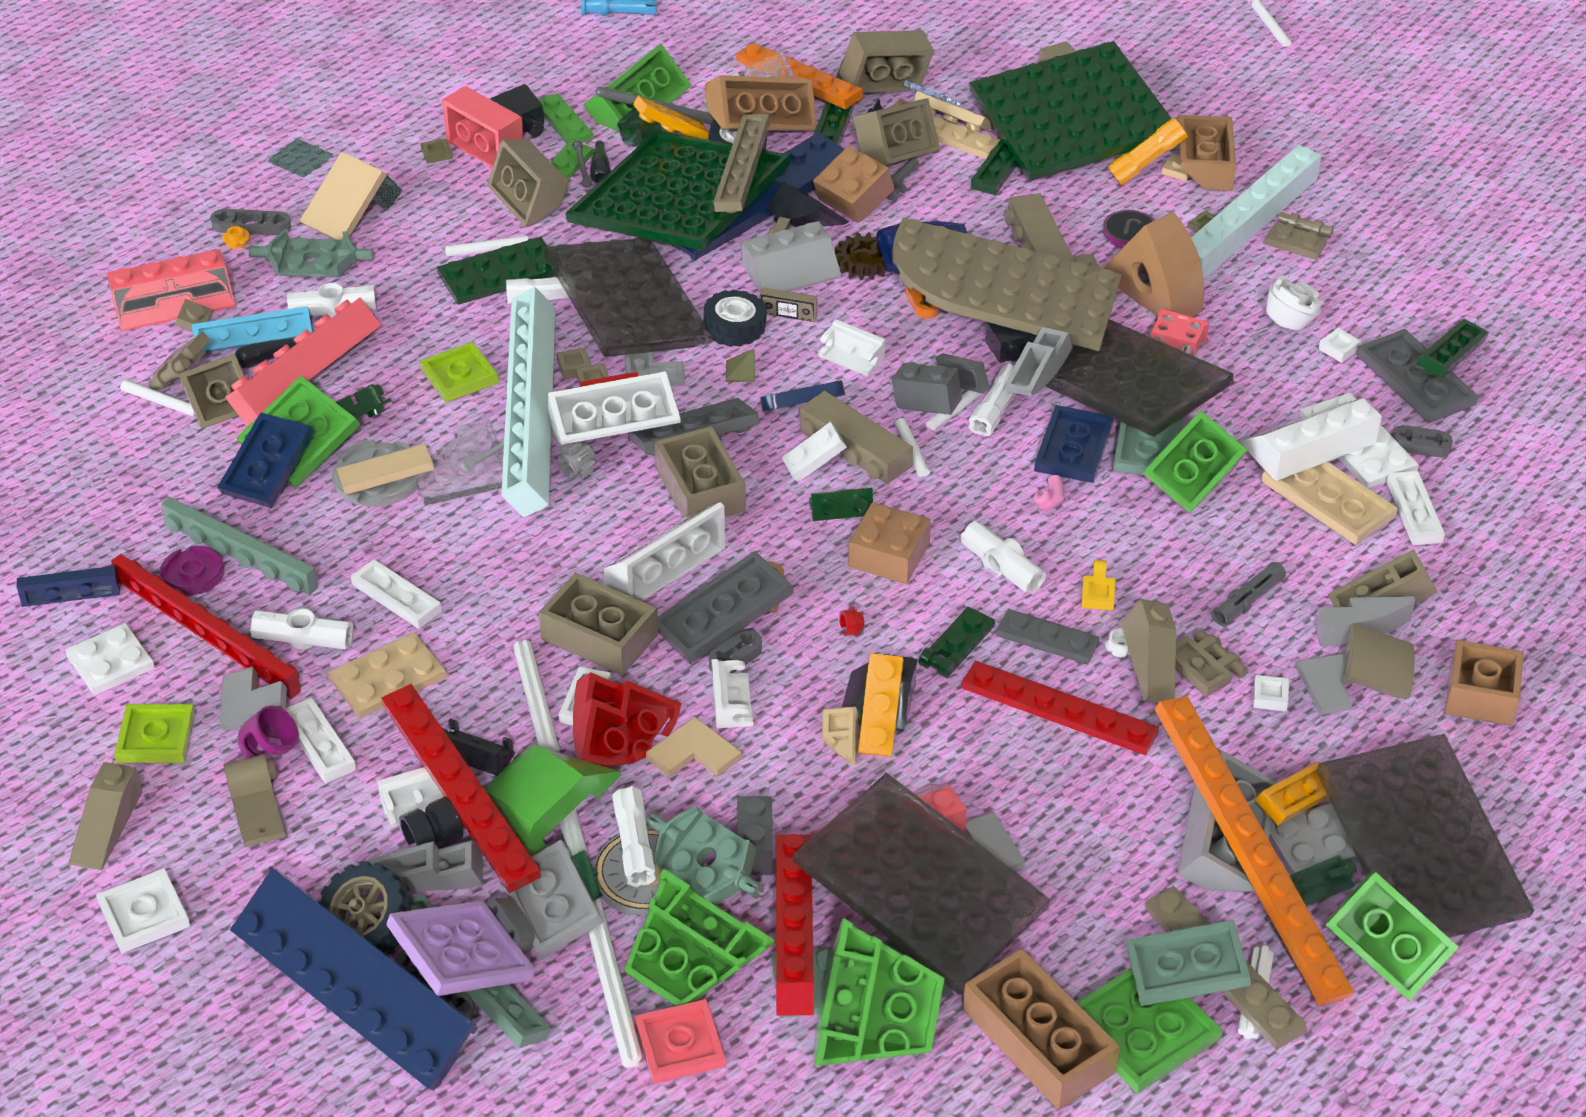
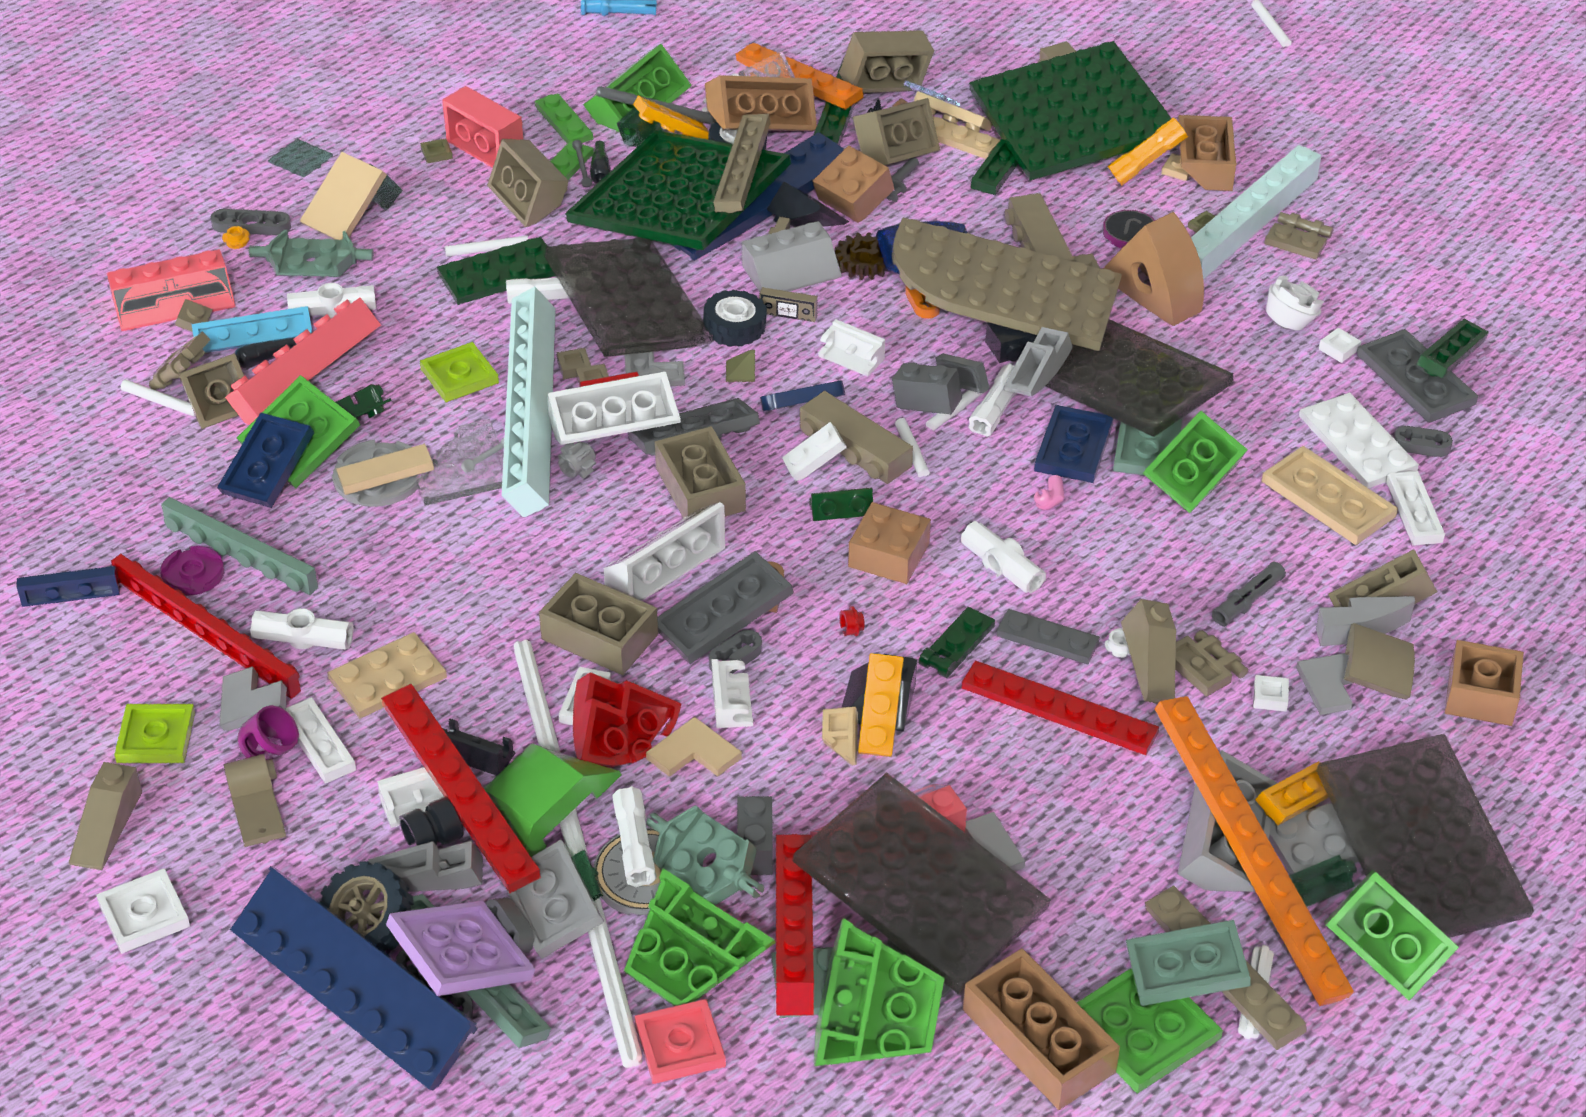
white plate [65,623,155,696] -> none
white plate [351,559,442,629] -> none
black torso [489,84,544,137] -> none
yellow plate [1081,560,1115,611] -> none
coral piece [1148,309,1209,365] -> none
white slope [1241,398,1382,481] -> none

